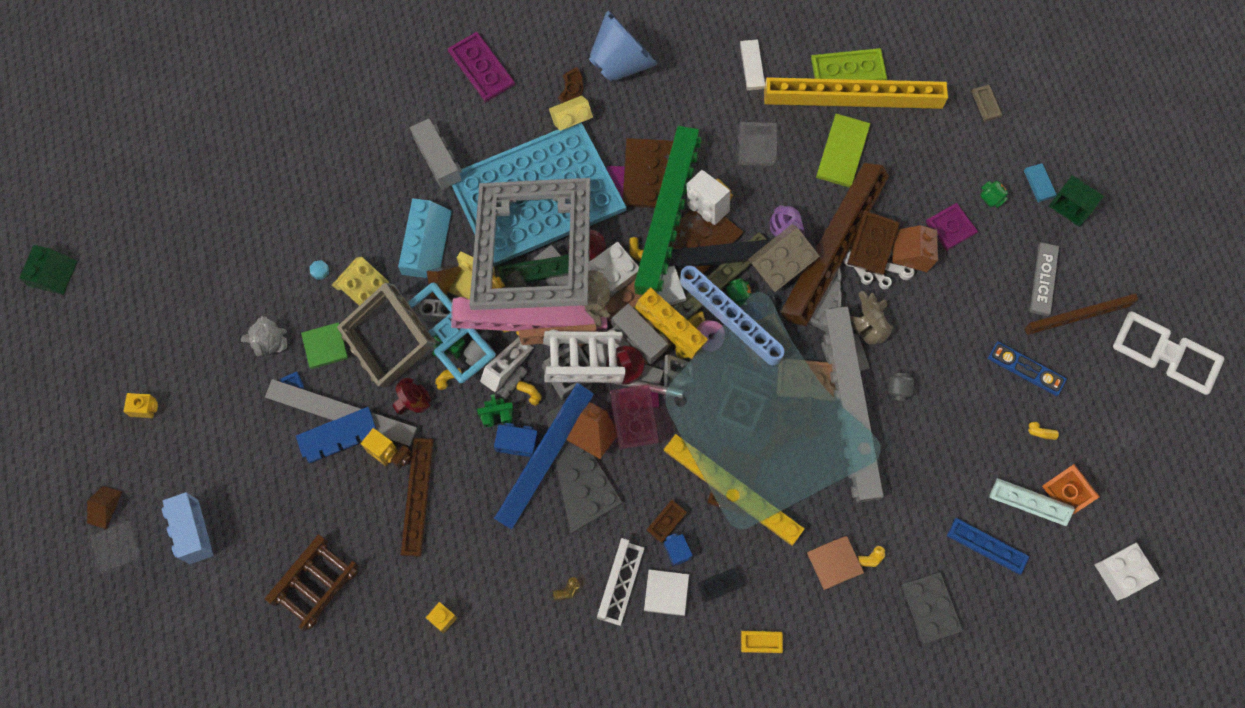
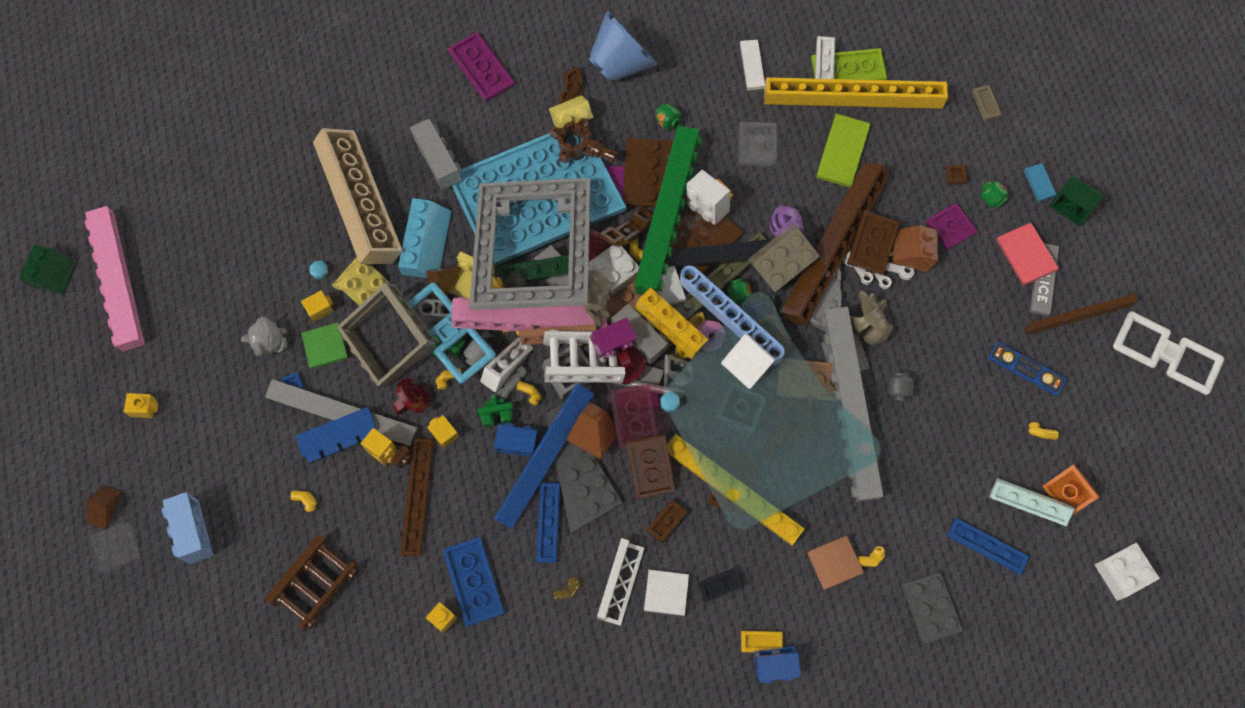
blue brick [664,533,692,567] -> none
none -> bright pink brick [85,206,145,352]
none -> yellow arm [291,490,317,512]
none -> yellow brick [301,291,334,323]
none -> tan brick [313,128,402,264]
none -> yellow brick [427,415,459,449]
none -> blue tile [442,537,505,627]
none -> blue tile [536,483,560,563]
none -> reddish brown piece [550,118,618,163]
none -> magenta brick [589,317,637,358]
none -> reddish brown slope [599,207,653,247]
none -> reddish brown tile [626,433,675,499]
none -> green head [655,103,682,131]
none -> medium azure tile [661,392,680,412]
none -> white tile [721,333,776,389]
none -> blue brick [754,646,801,683]
none -> white tile [815,36,835,79]
none -> reddish brown plate [945,165,967,185]
none -> coral tile [996,223,1059,286]

